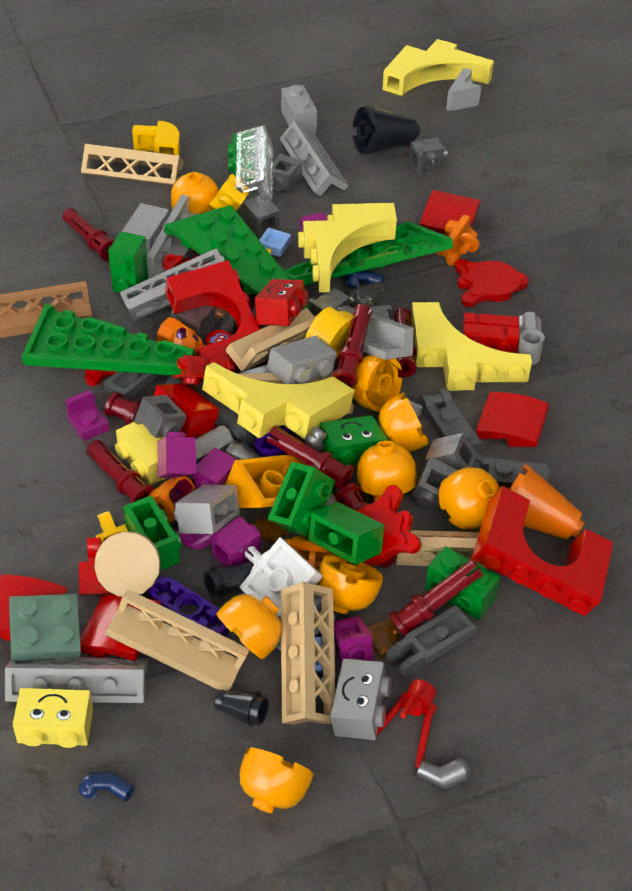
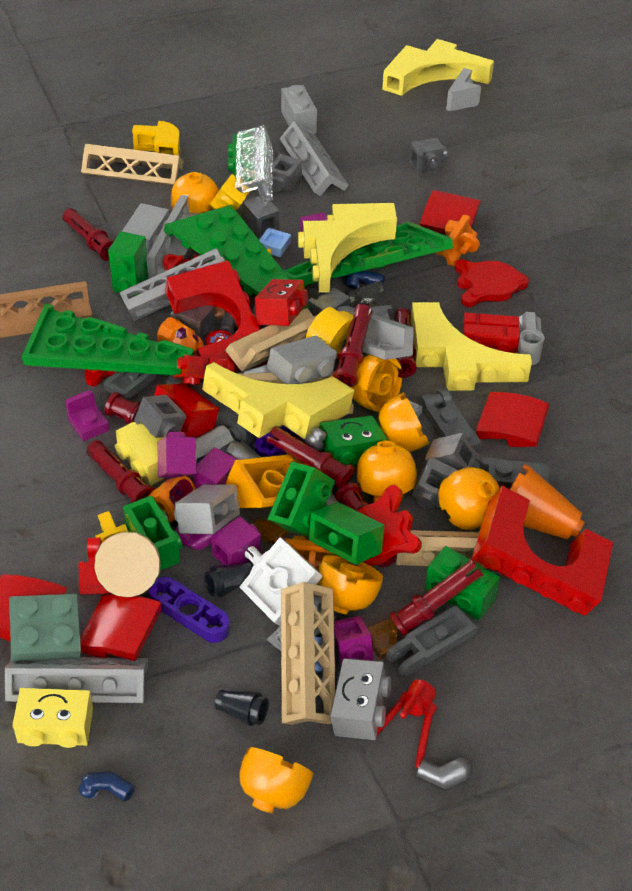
tan fence [105,589,249,691] -> none
light orange cylinder [216,594,281,659] -> none
black cone [353,106,420,154] -> none

